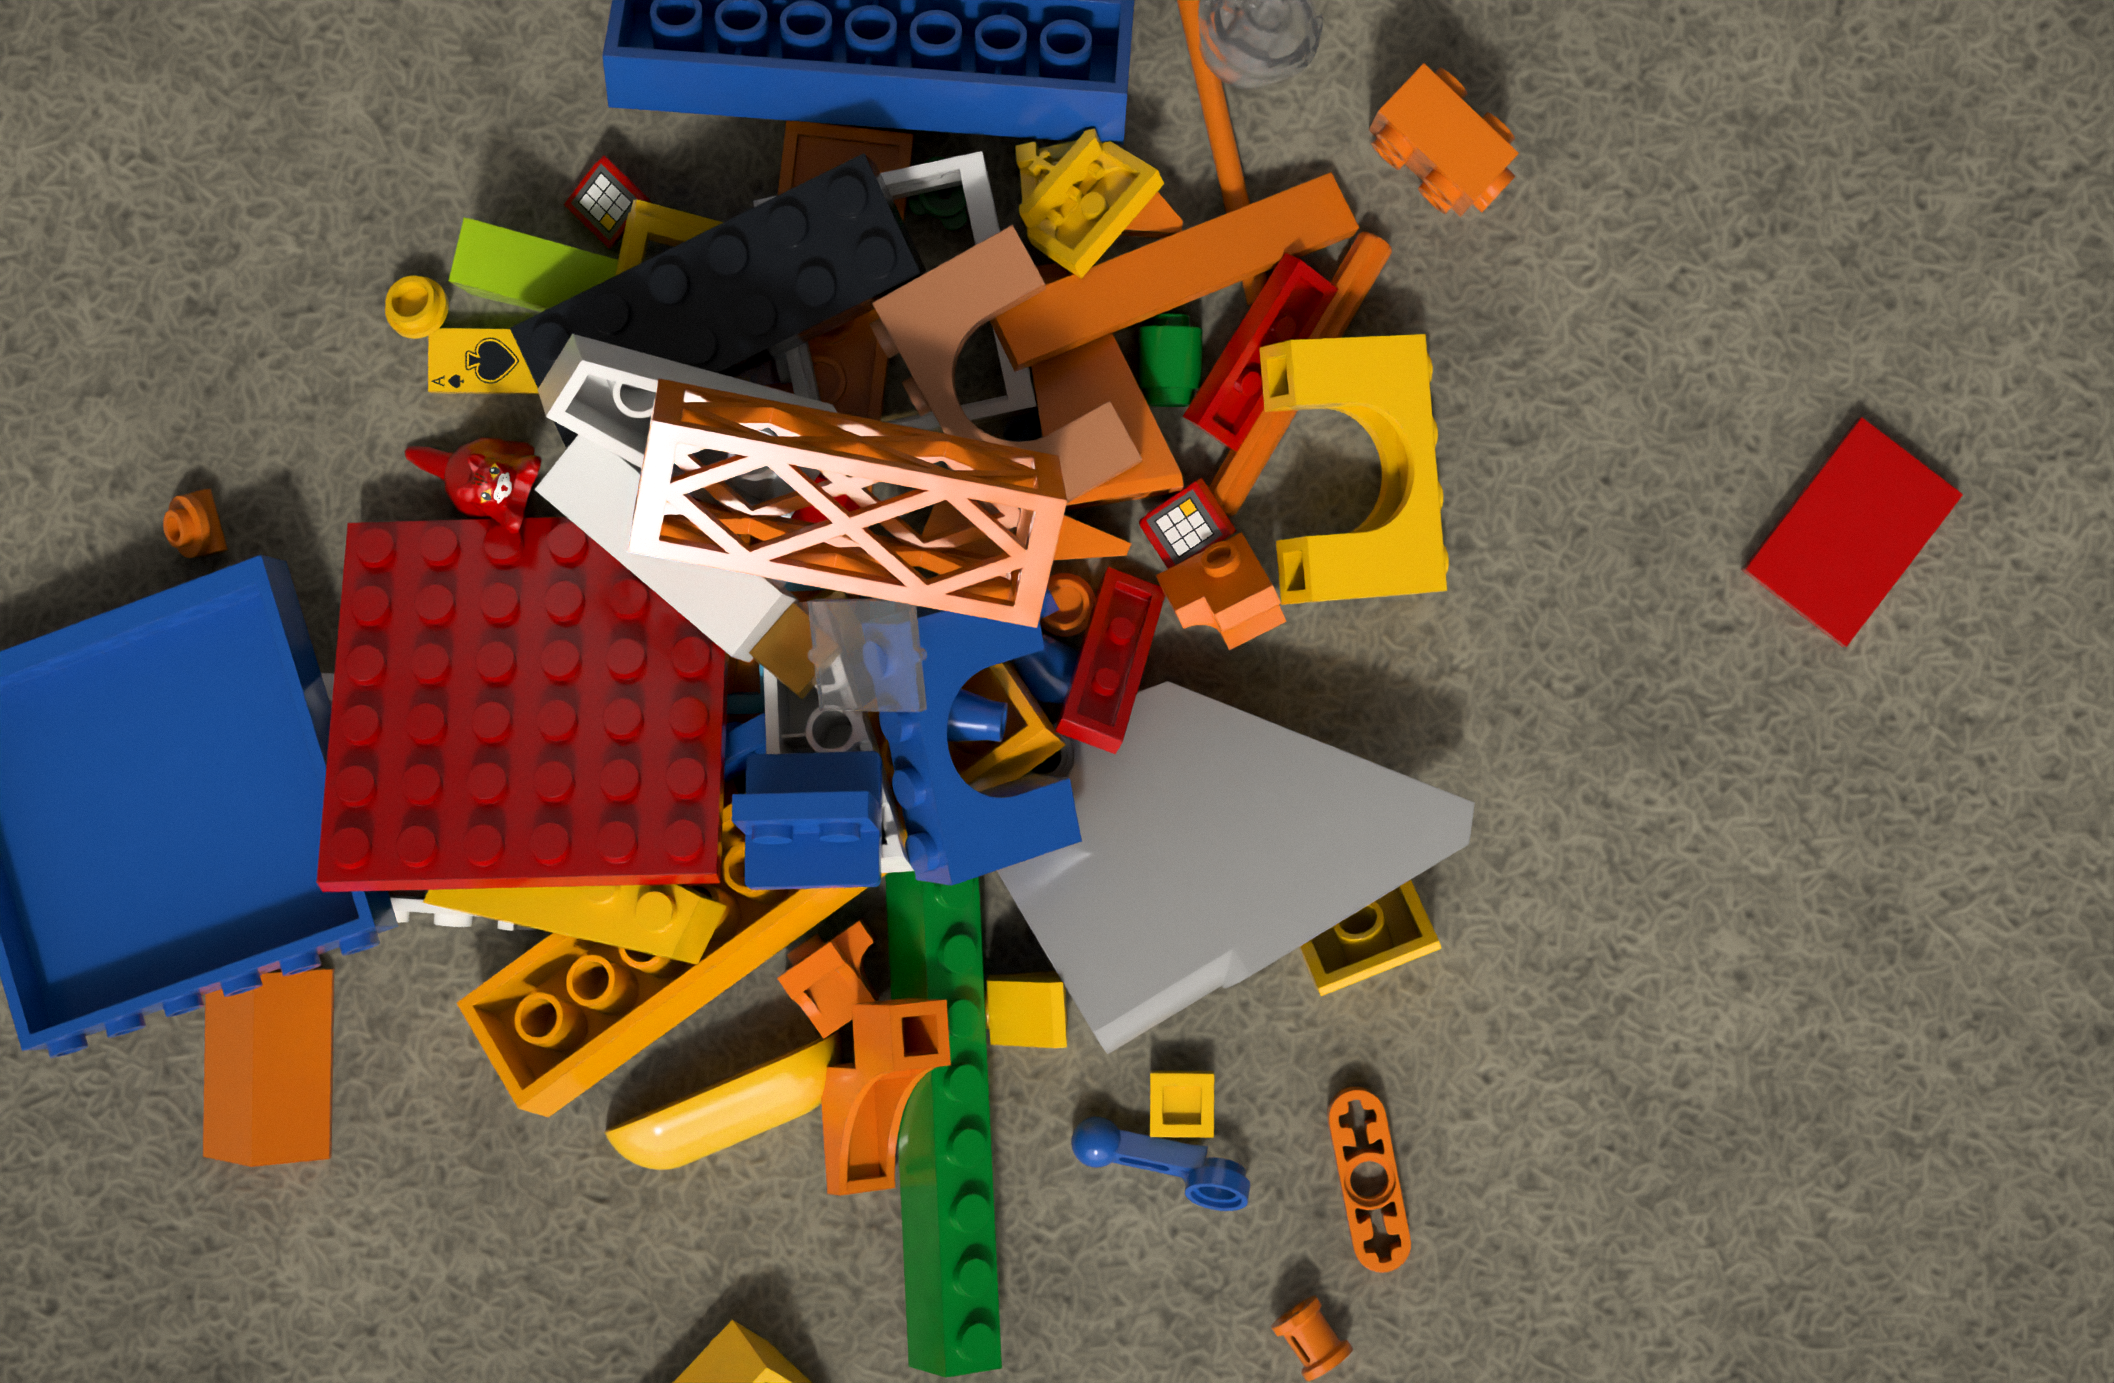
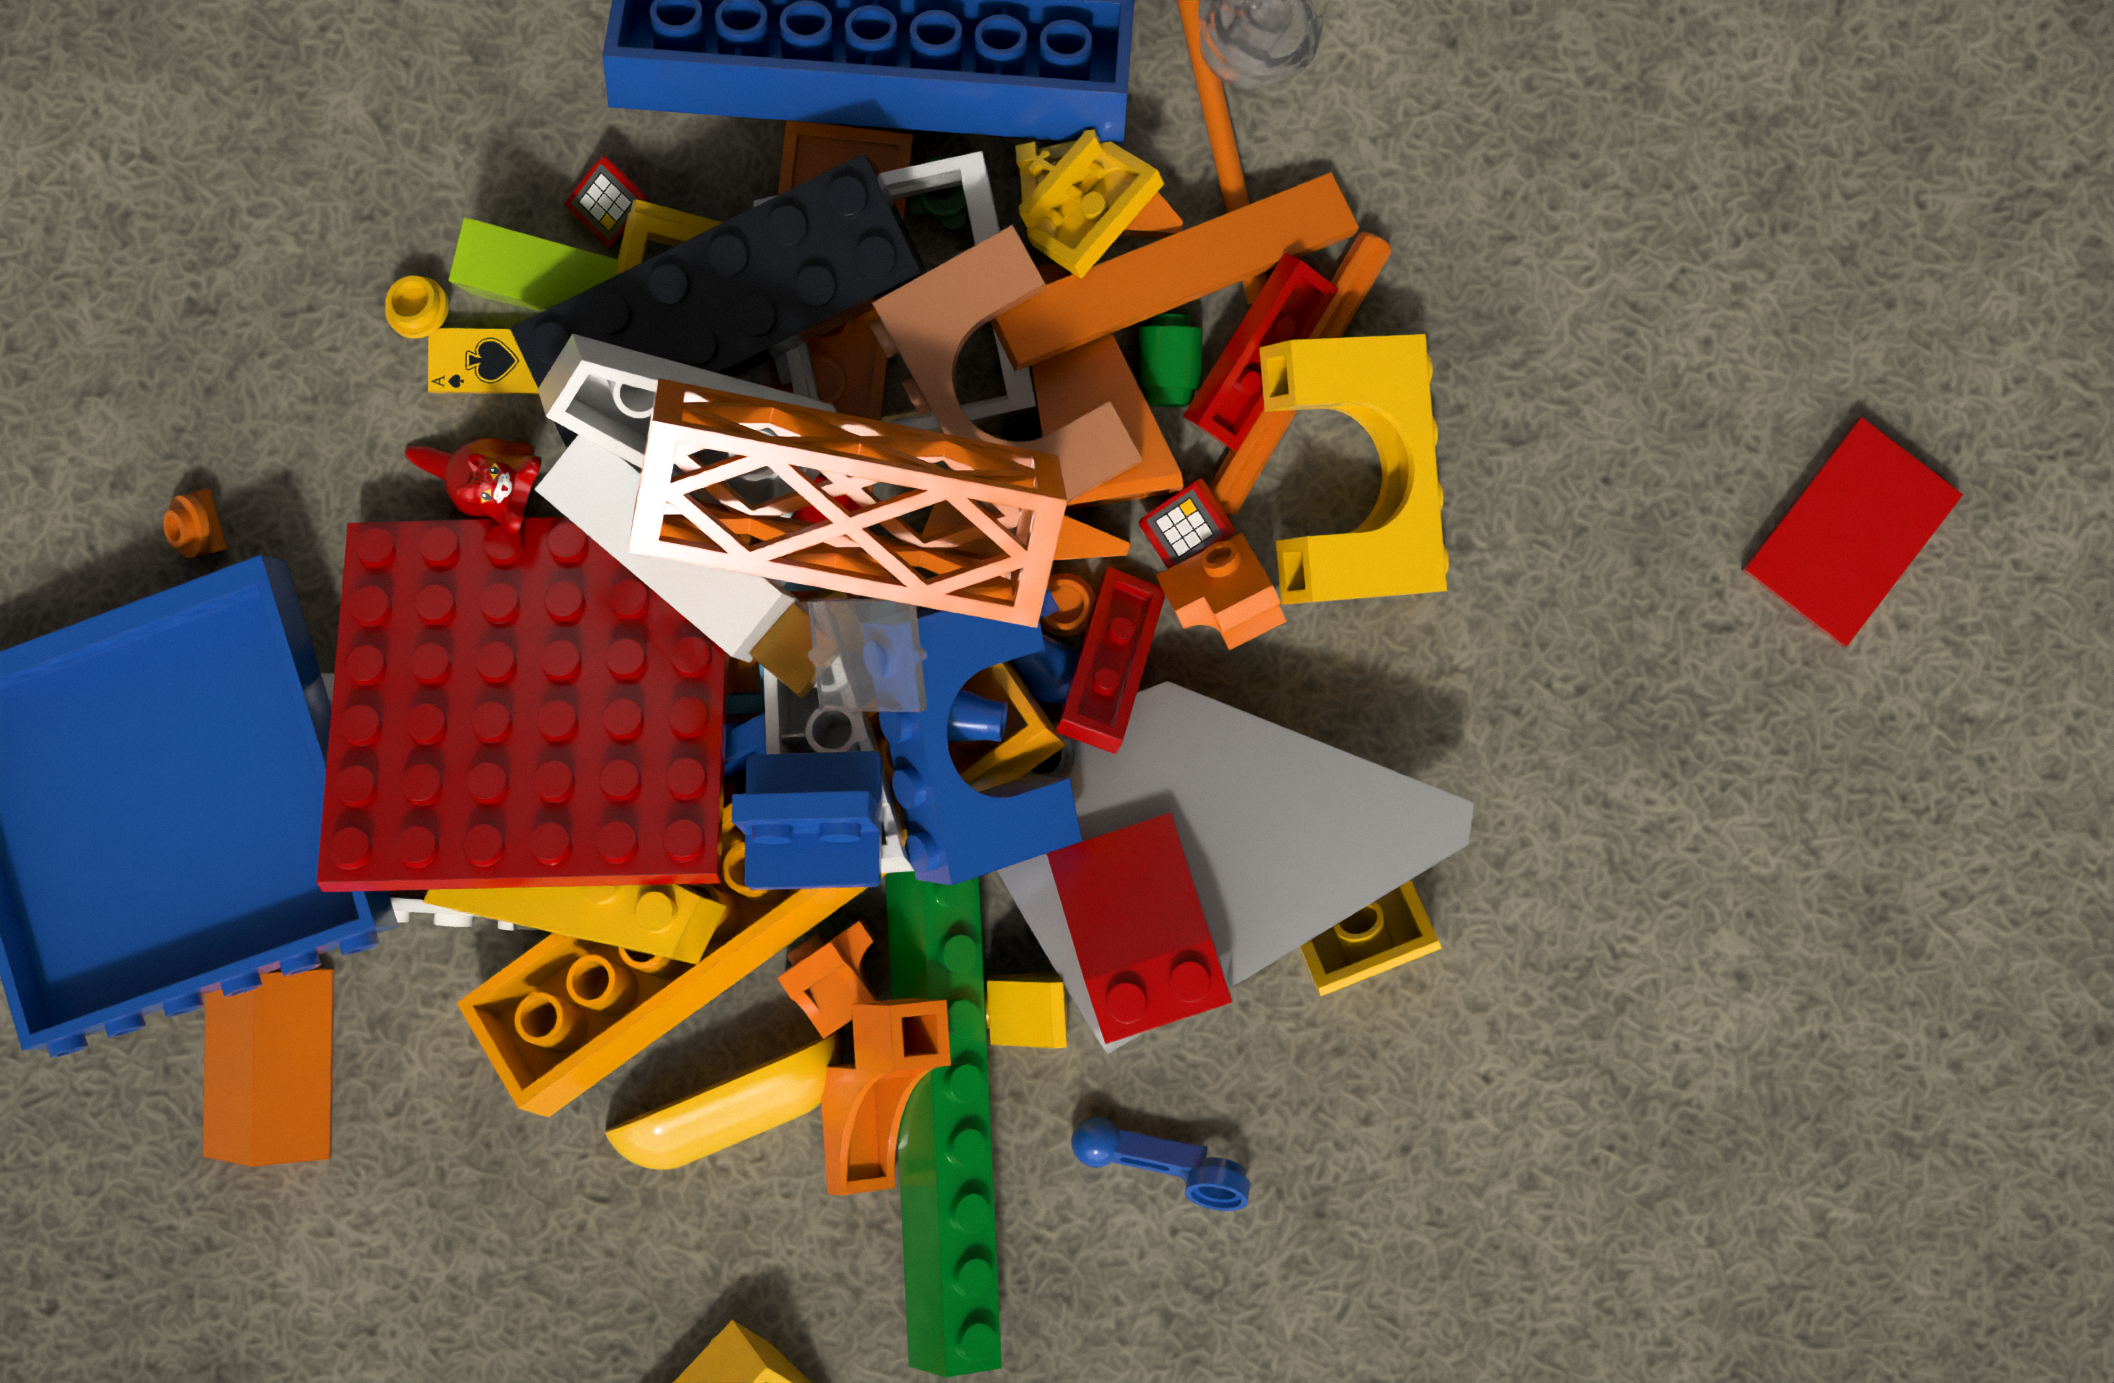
yellow plate [1150,1070,1214,1138] -> none
orange bush [1271,1295,1353,1381] -> none
orange beam [1327,1087,1411,1273] -> none
orange brick [1369,63,1519,217] -> none
none -> red slope [1046,812,1233,1045]

